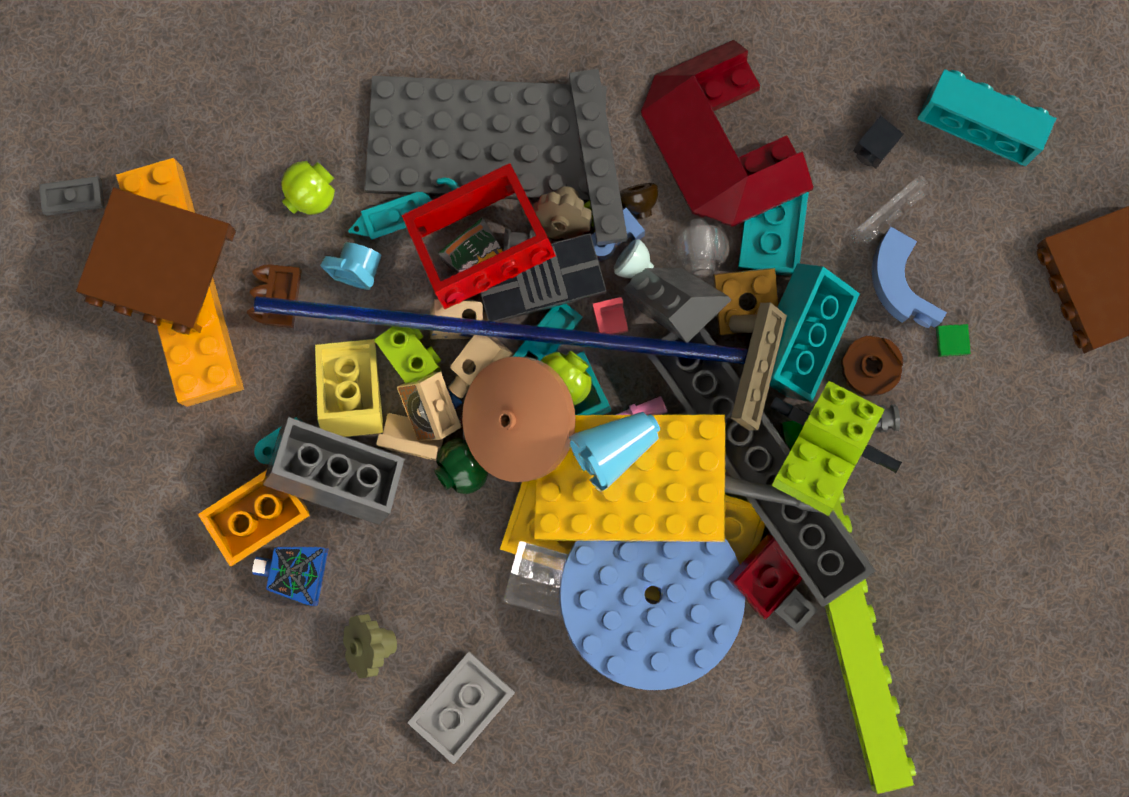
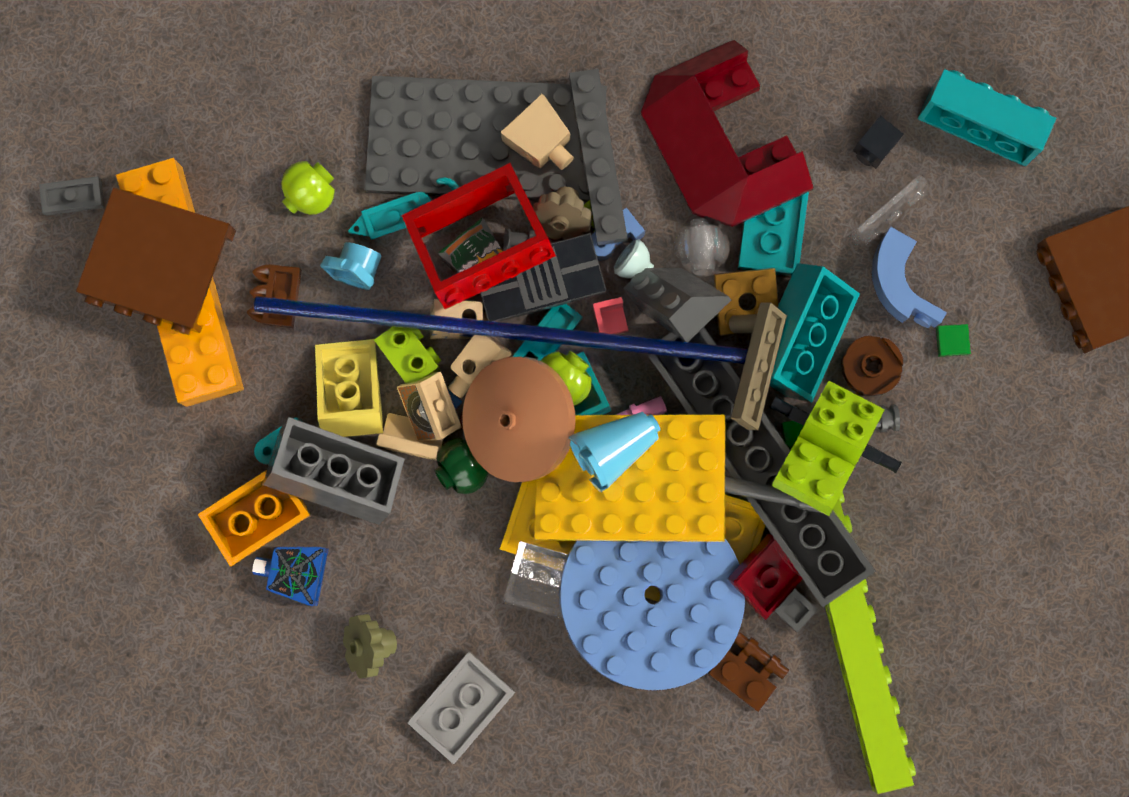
dark brown brick [620,183,658,219] -> none
none -> tan torso [501,94,574,170]
none -> reddish brown plate [708,632,789,712]

